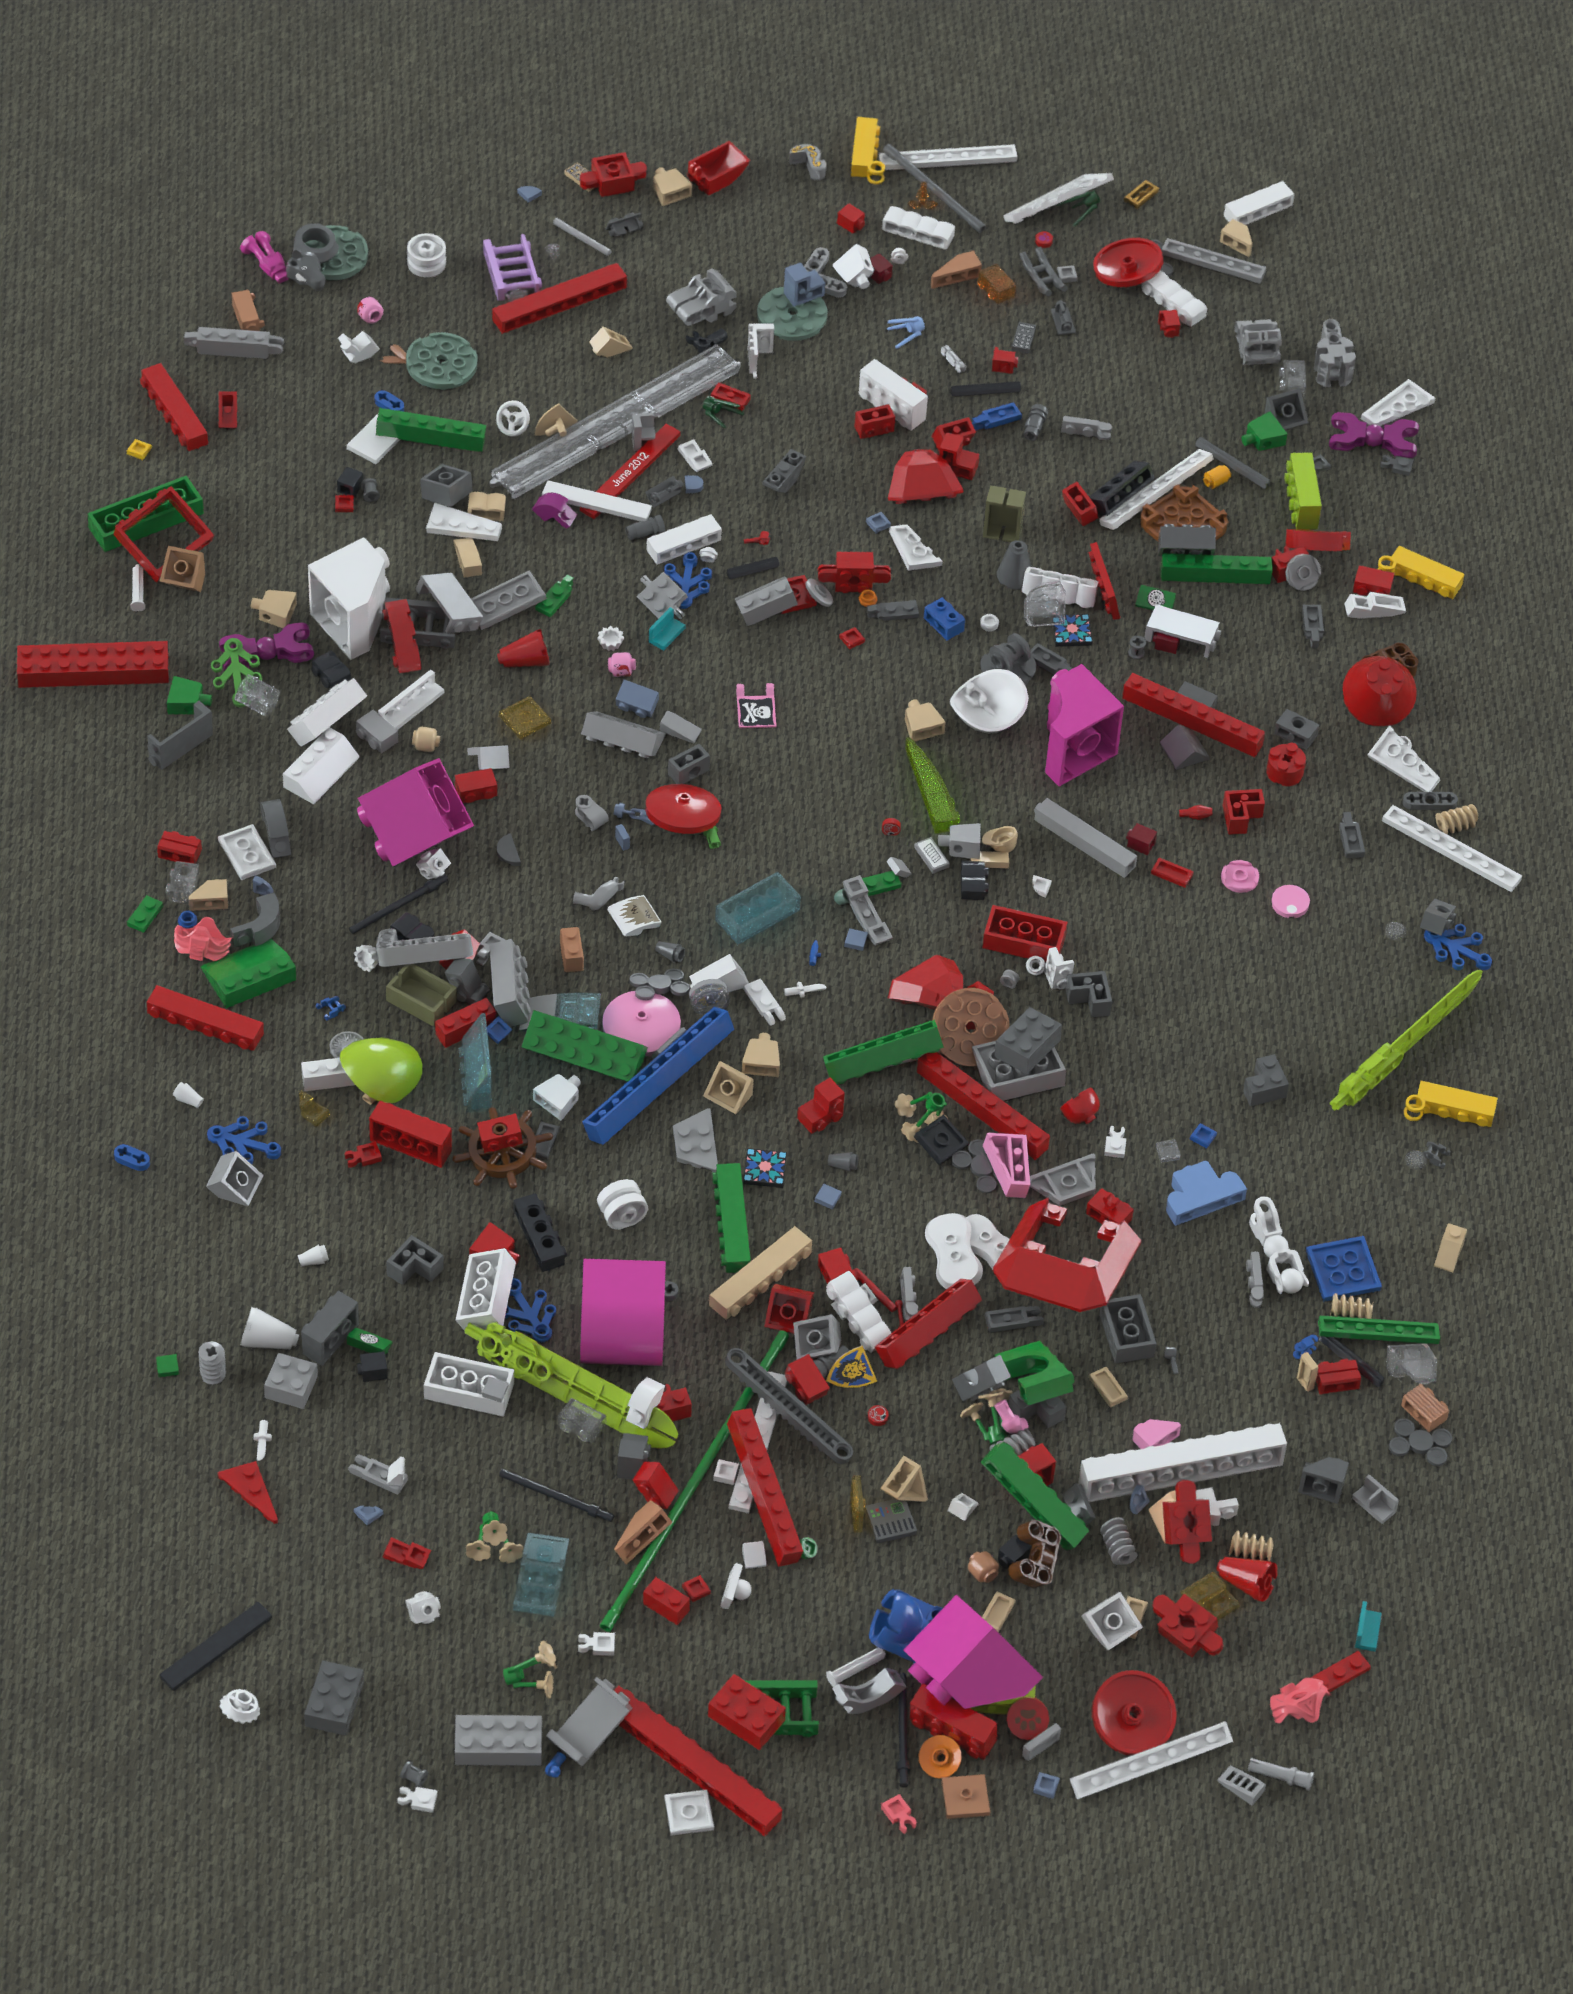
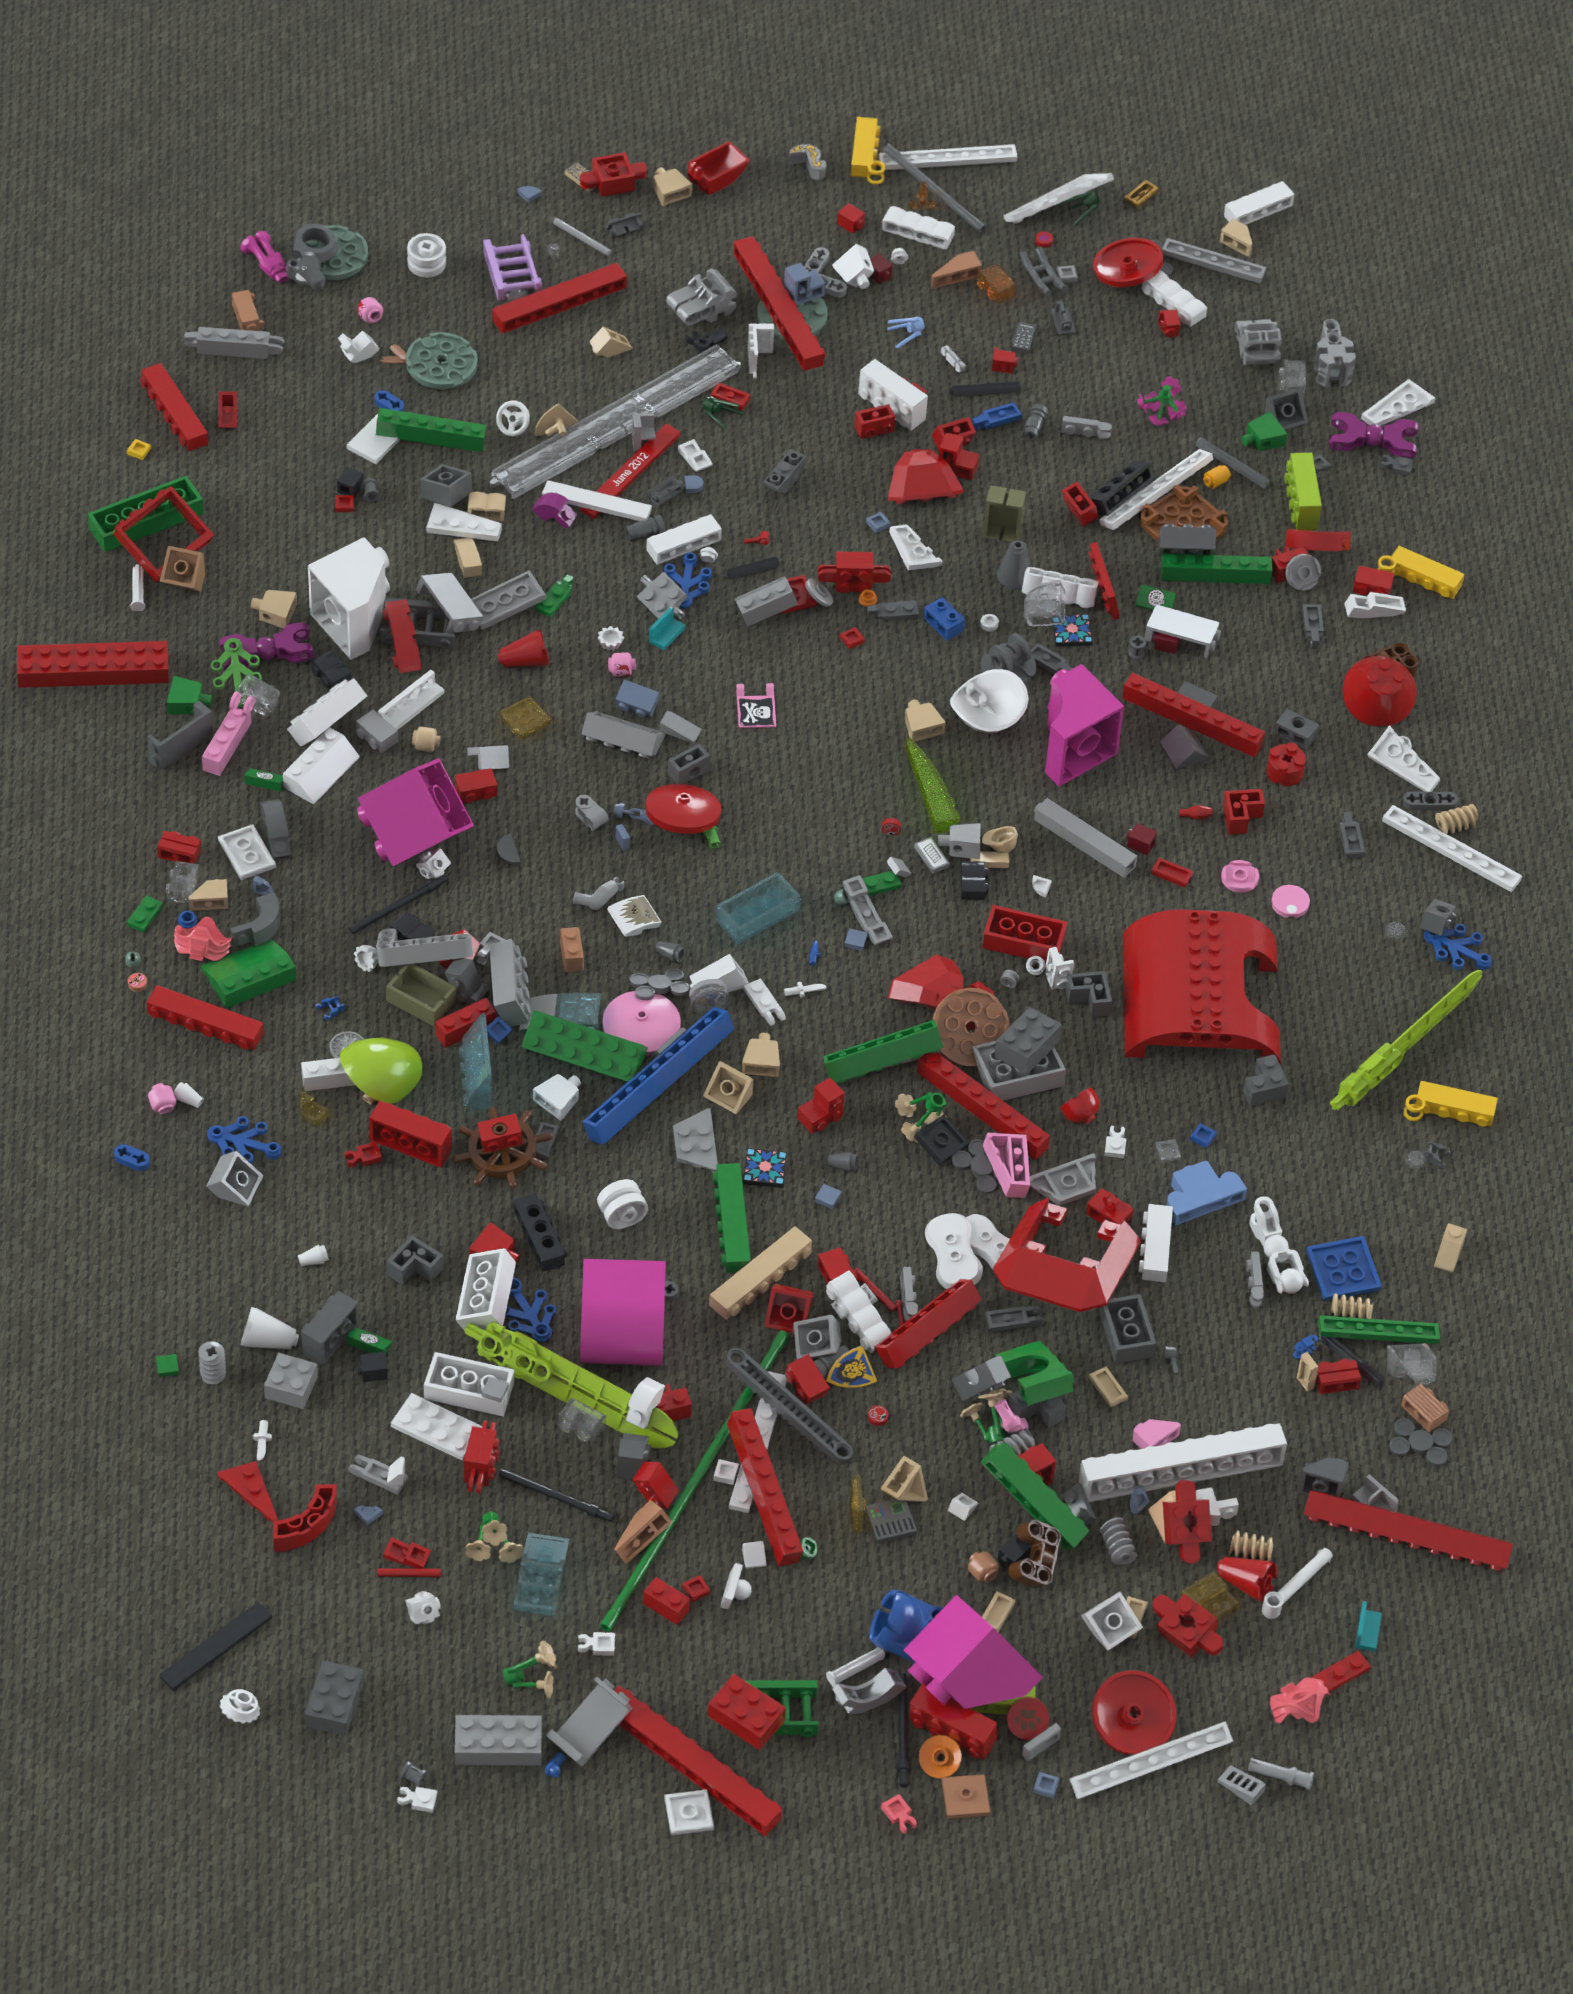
none -> sand green hinge [125,951,141,967]
none -> tile [128,973,147,992]
none -> bright pink head [148,1083,177,1114]
none -> bright pink hinge [202,692,255,776]
none -> green slope [244,768,283,792]
none -> red brick [273,1484,337,1552]
none -> red bar [377,1568,441,1577]
none -> white plate [391,1393,482,1461]
none -> red brick [464,1421,500,1494]
none -> red brick [733,236,826,371]
none -> red slope [1123,910,1281,1064]
none -> dark pink plant [1137,377,1187,426]
none -> white brick [1139,1204,1173,1282]
none -> white piece [1262,1548,1333,1619]
none -> red brick [1304,1489,1513,1571]

